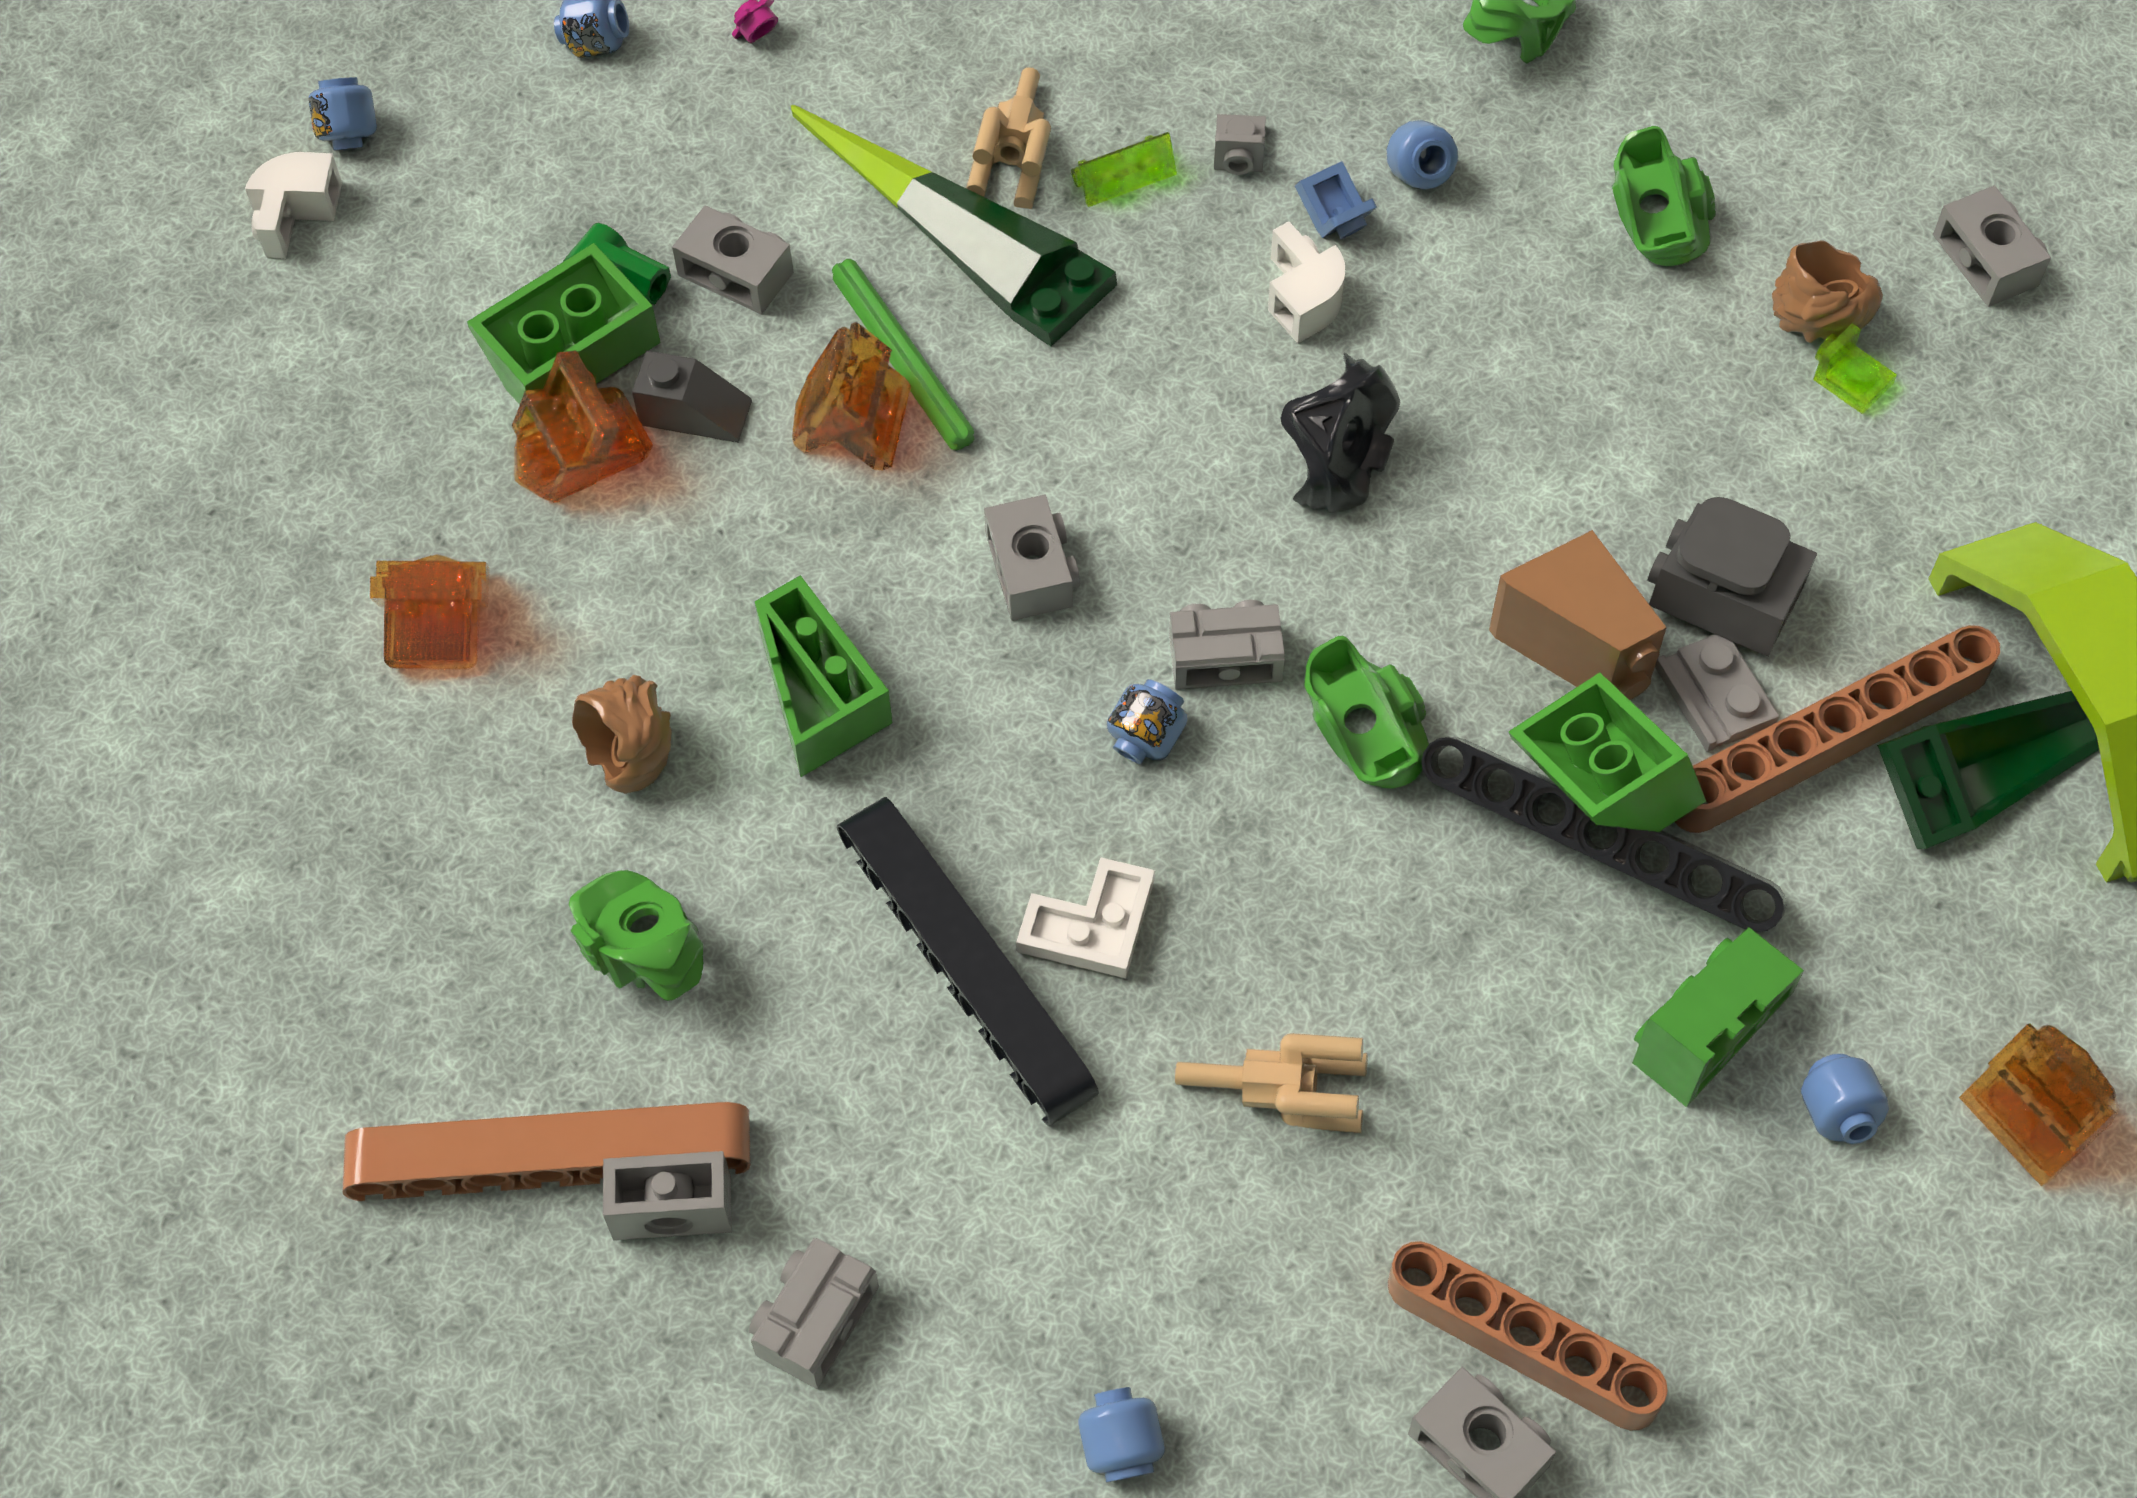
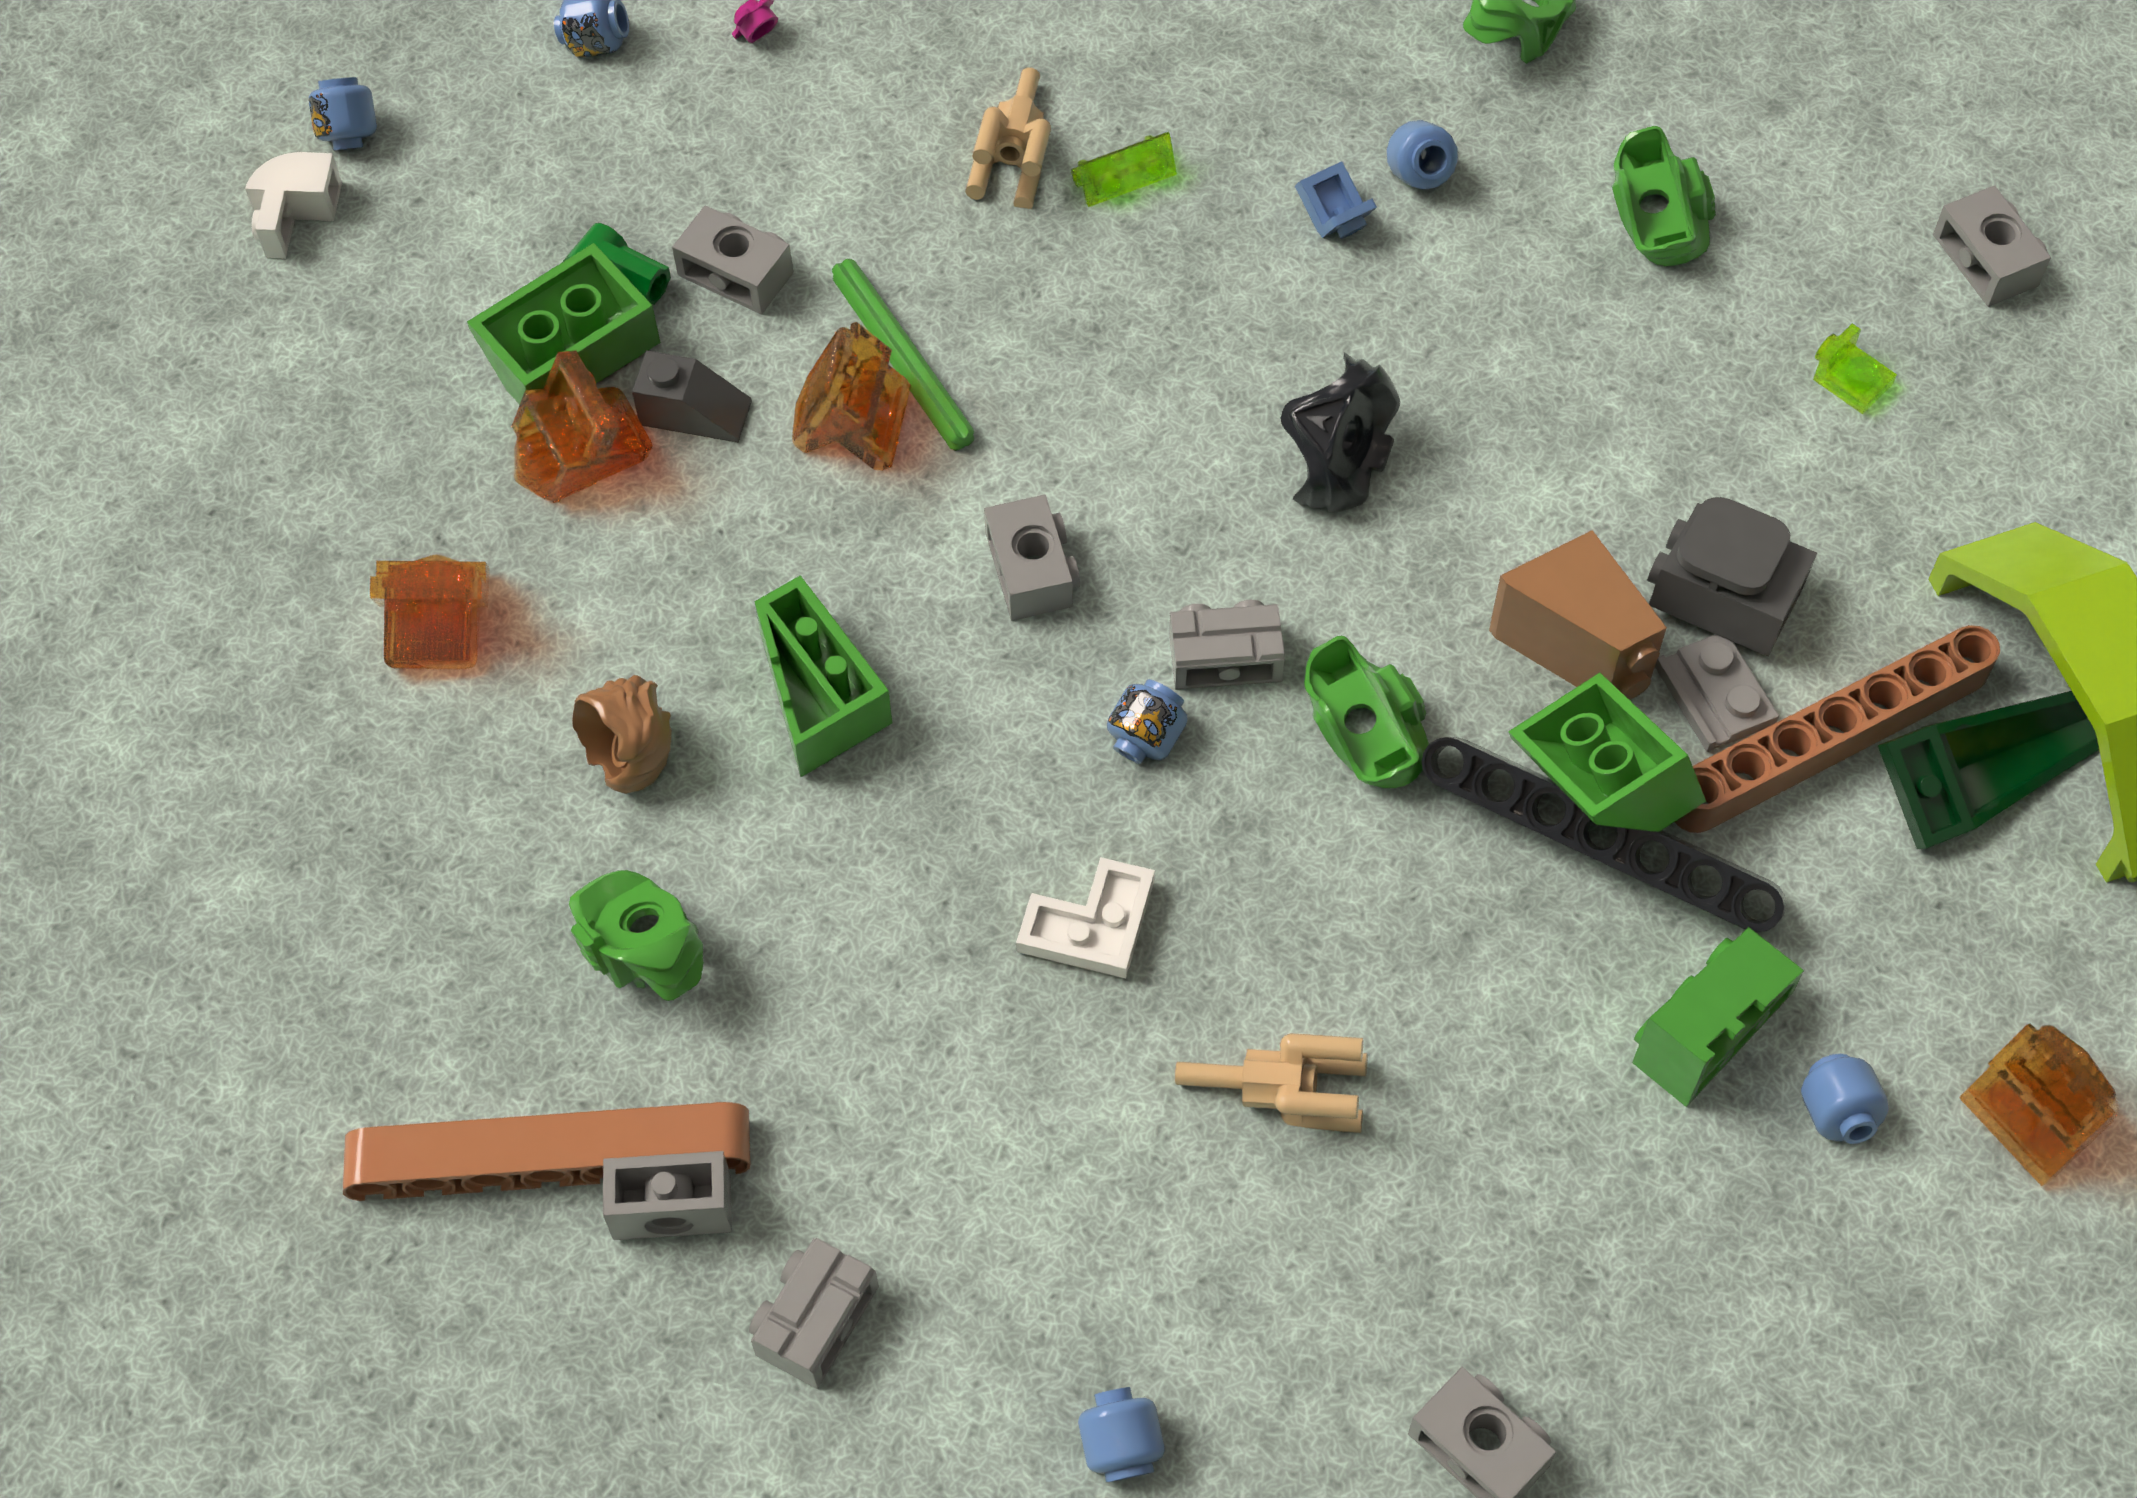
dark green plate [791,105,1117,346] -> none
black beam [837,797,1099,1126] -> none
light grey bracket [1214,114,1266,175] -> none
white brick [1268,221,1345,344] -> none
nougat beam [1388,1241,1668,1431] -> none
medium nougat hair [1772,240,1883,343] -> none

